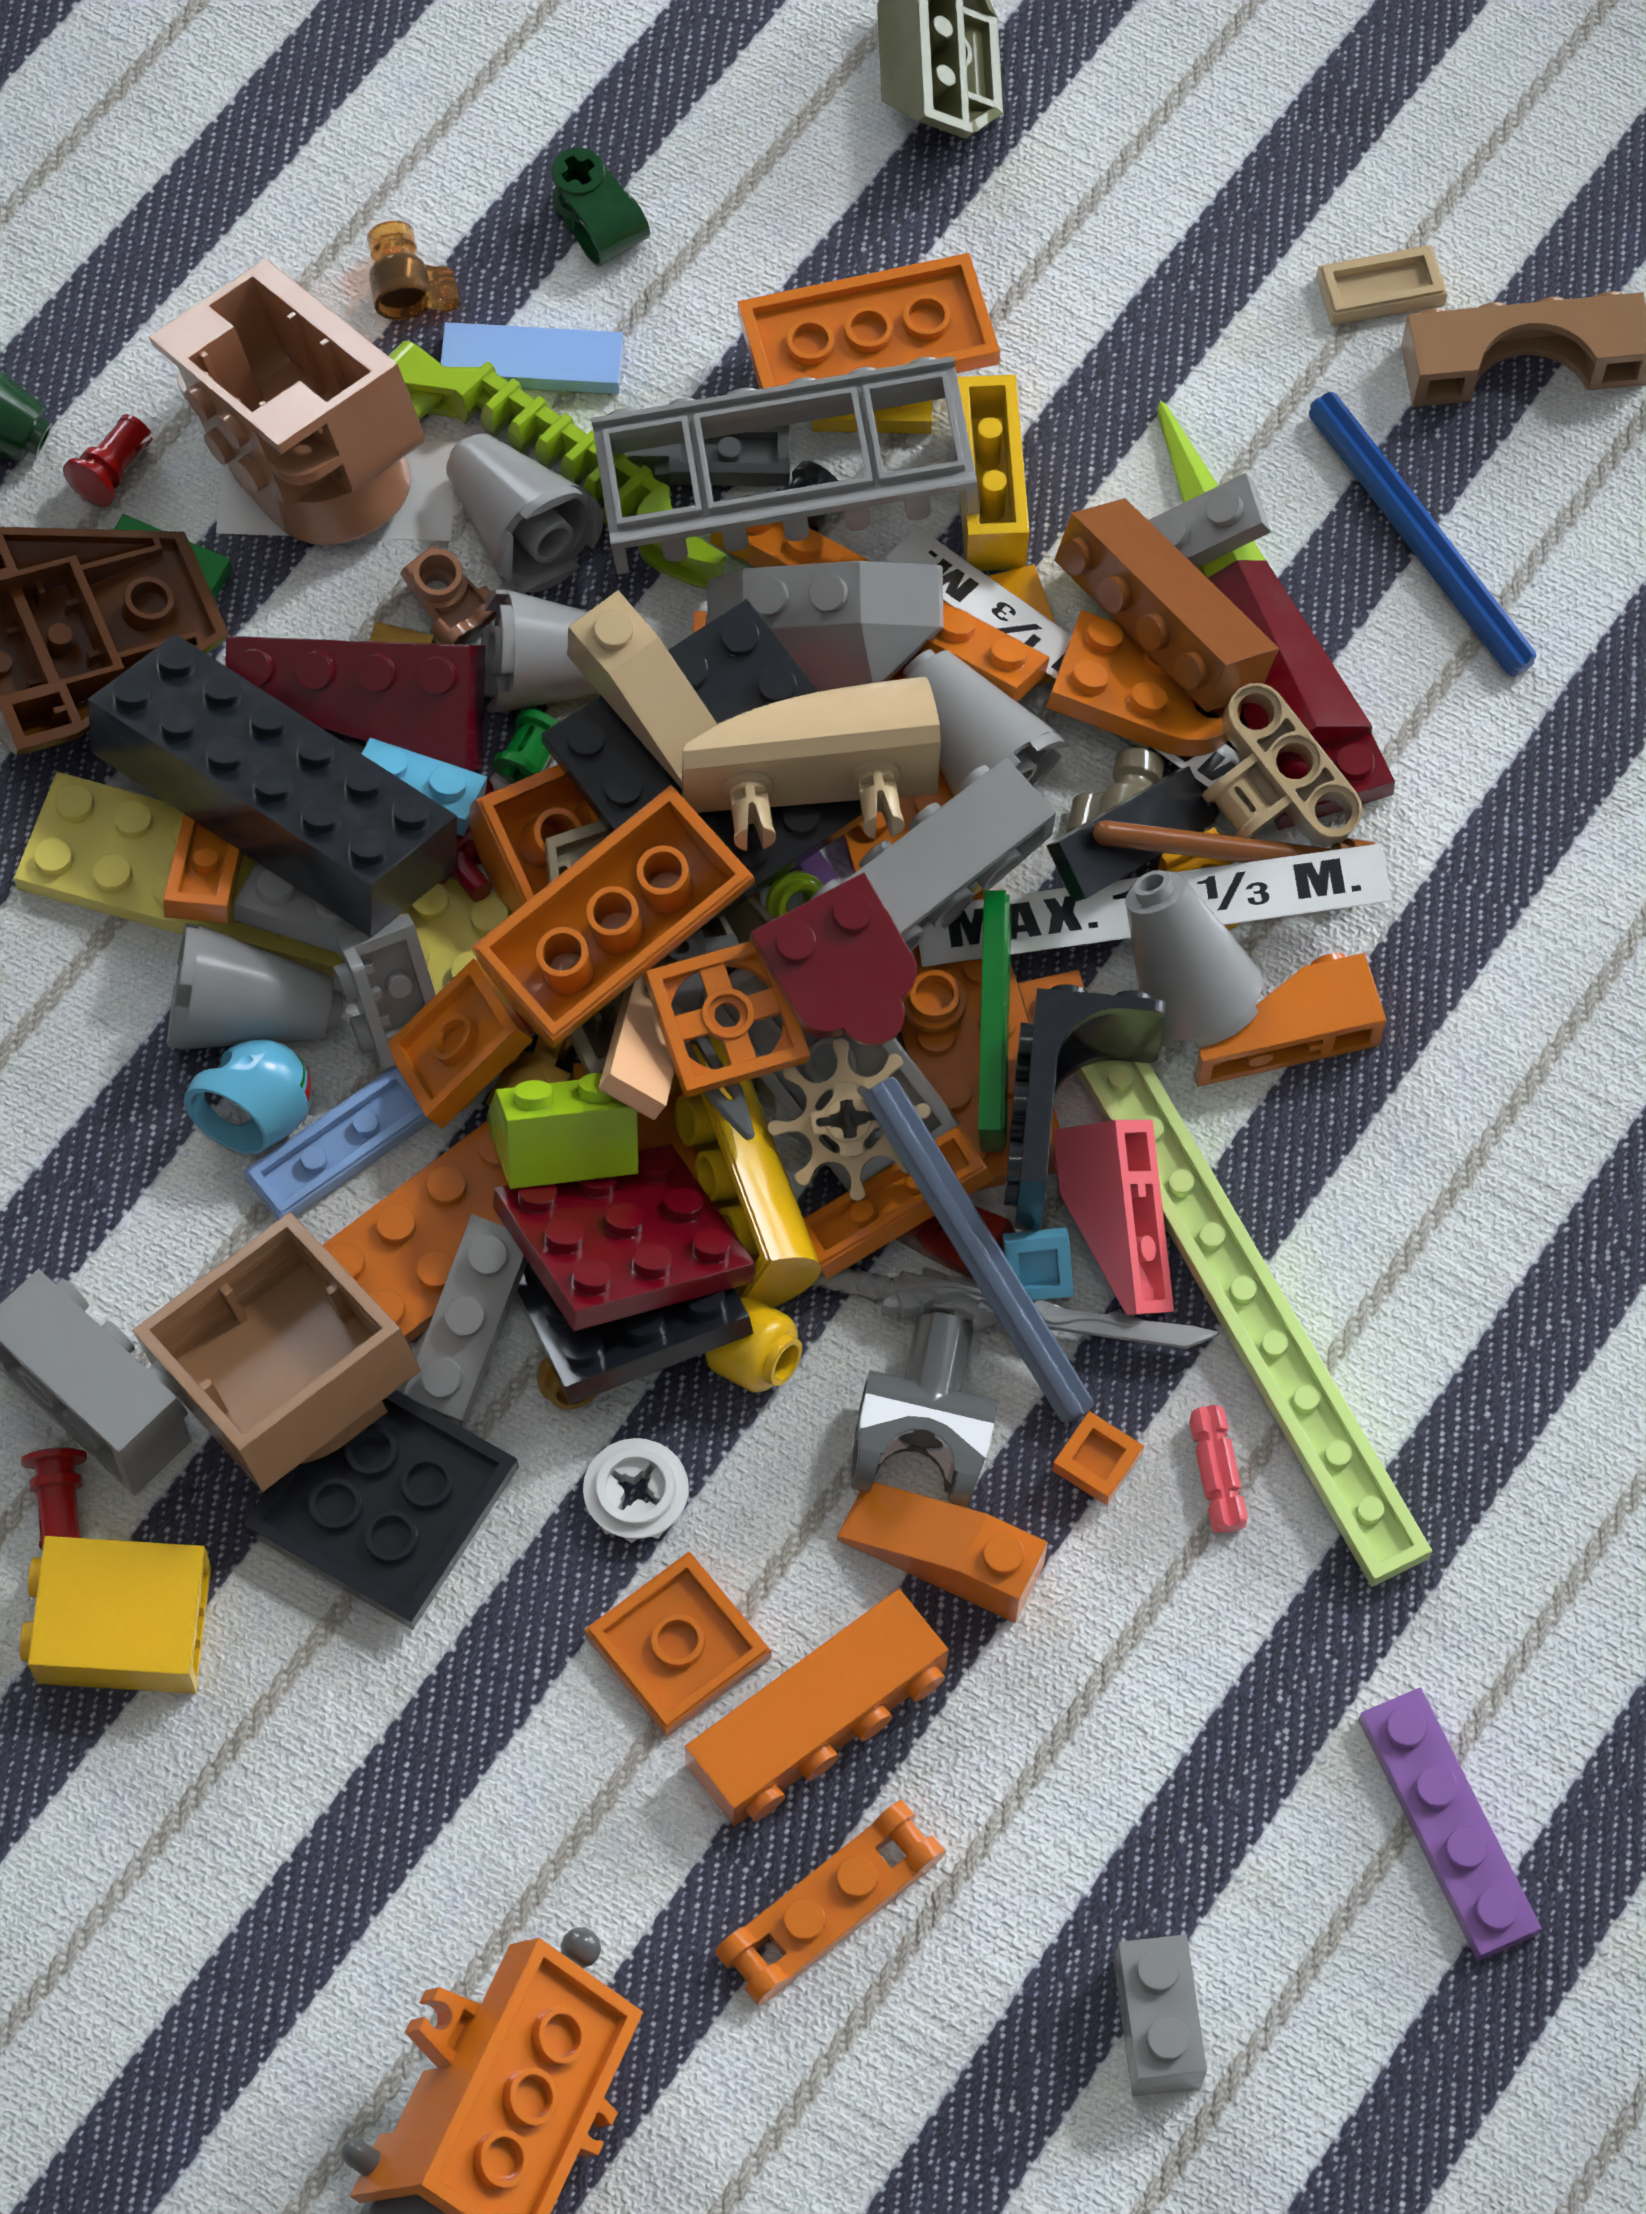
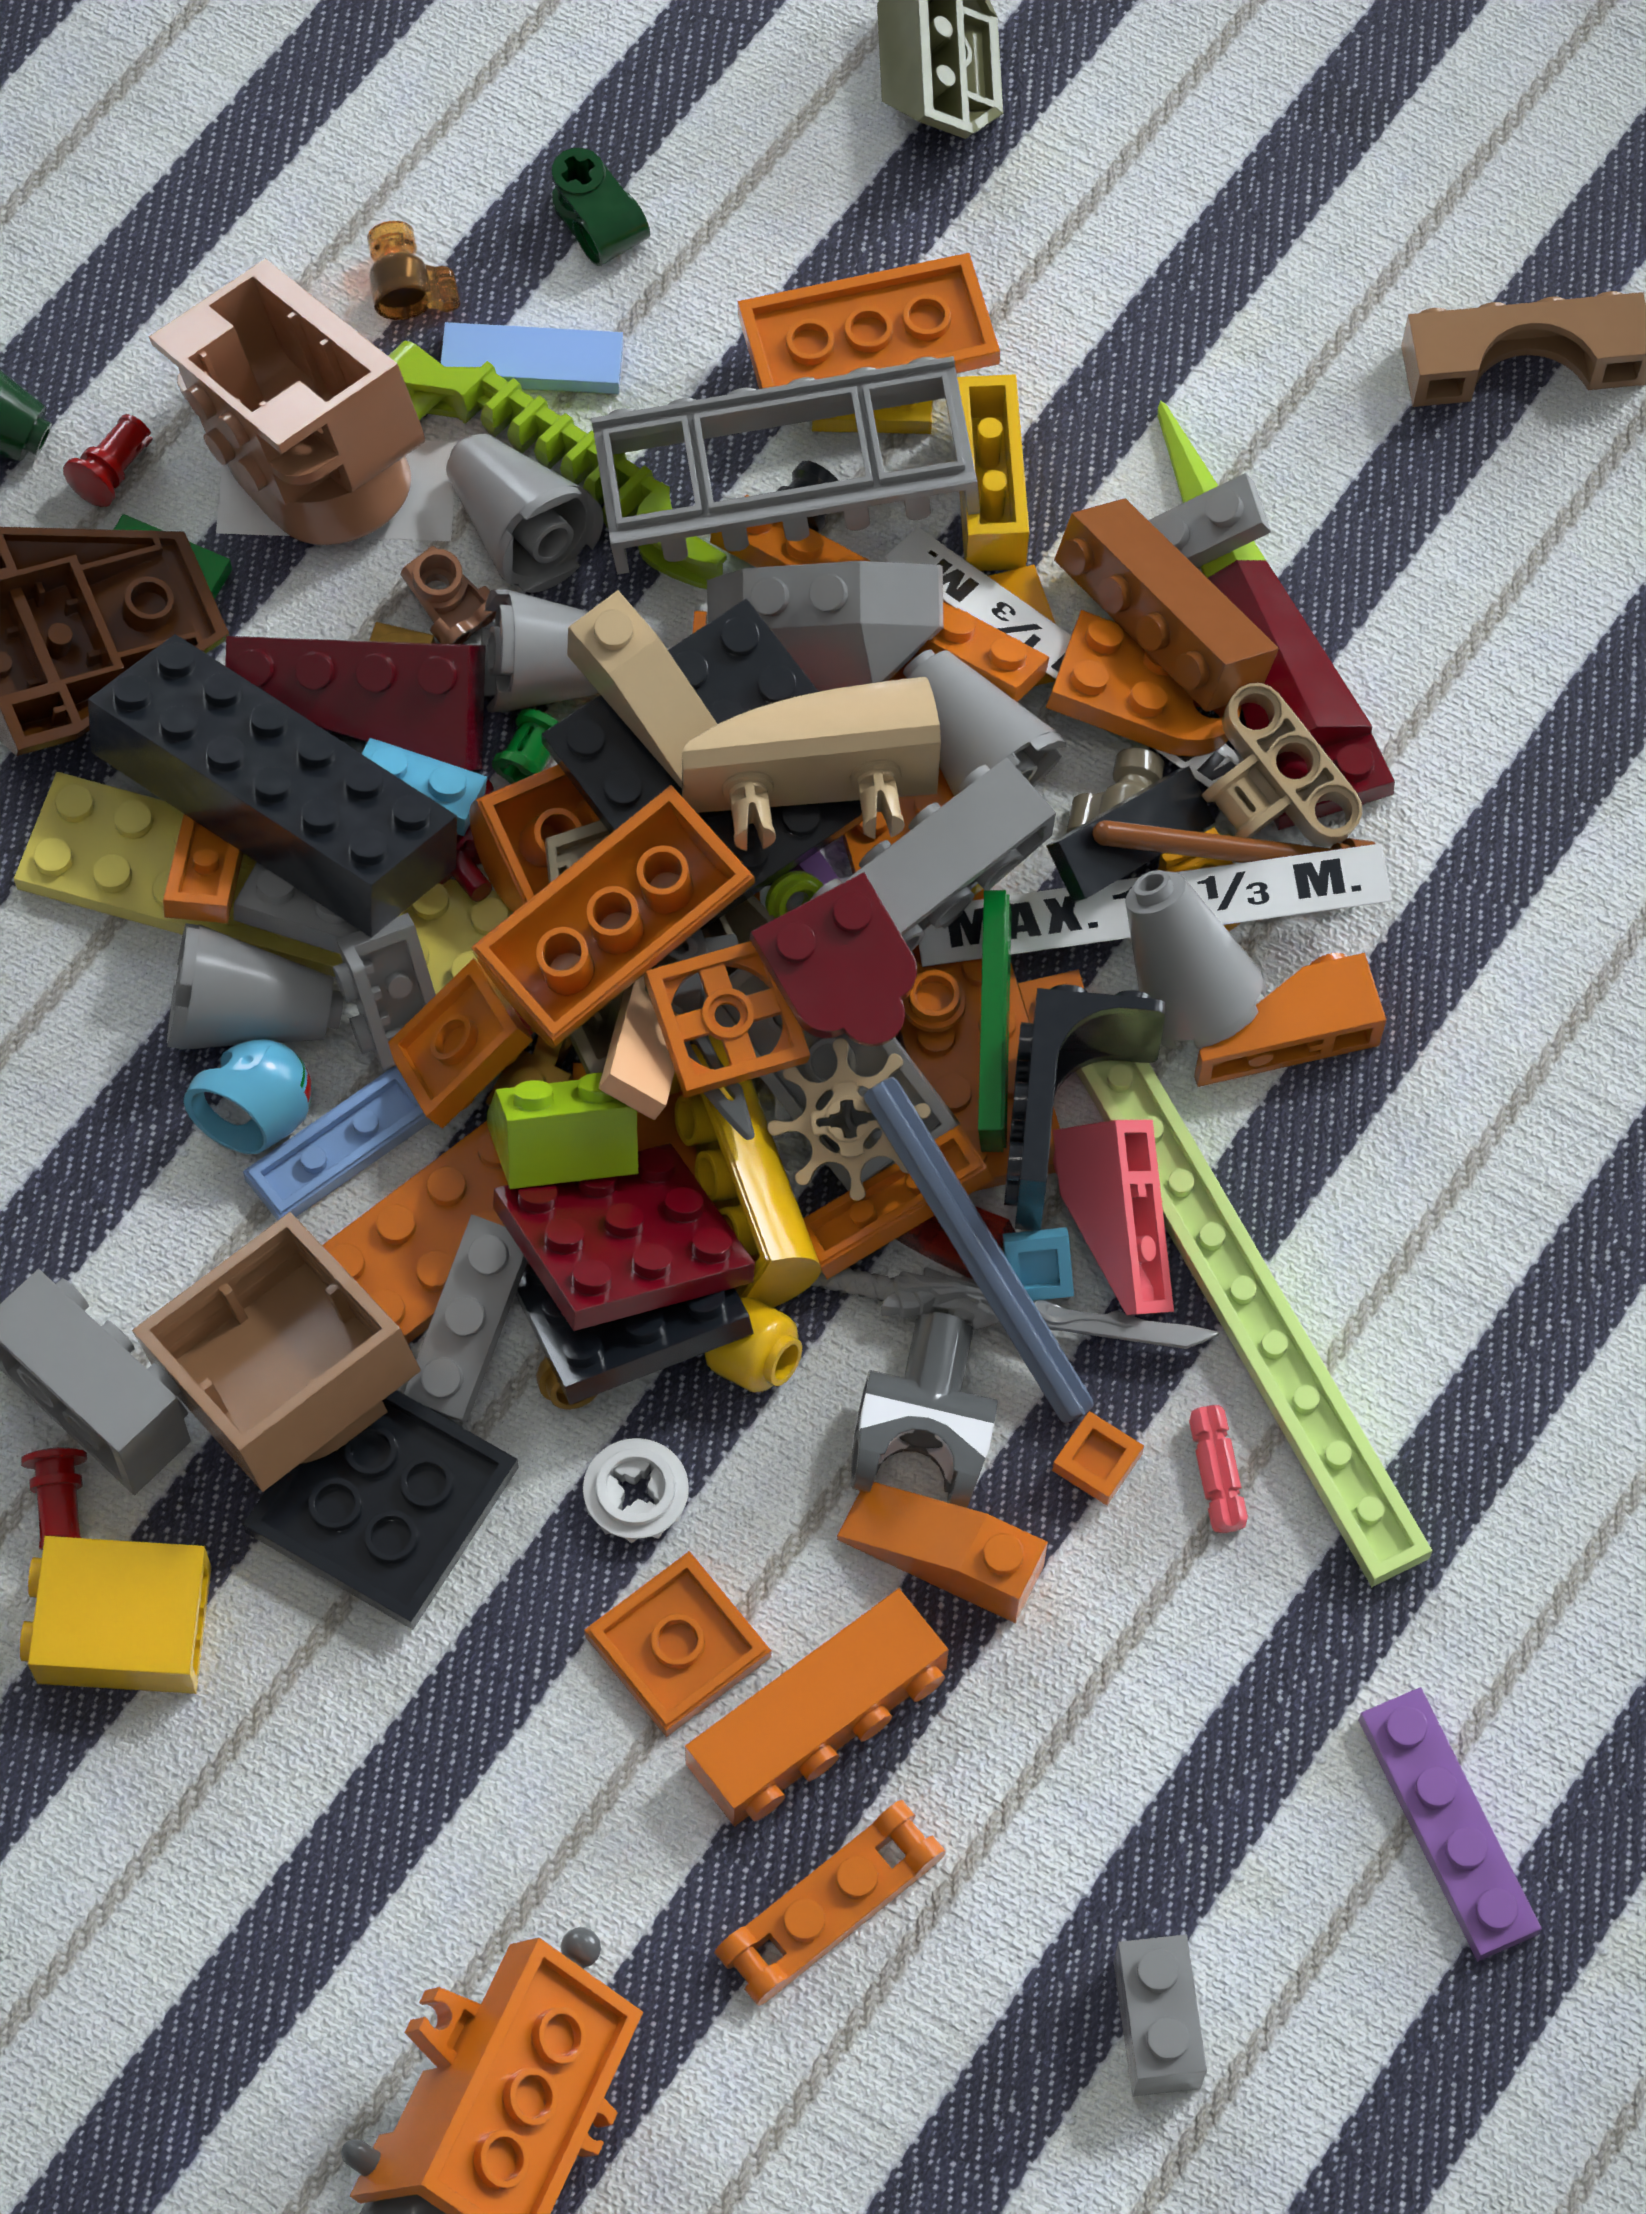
dark grey hinge [625,425,790,486] -> none
blue axle [1309,392,1537,677] -> none
tan tile [1316,245,1447,326] -> none

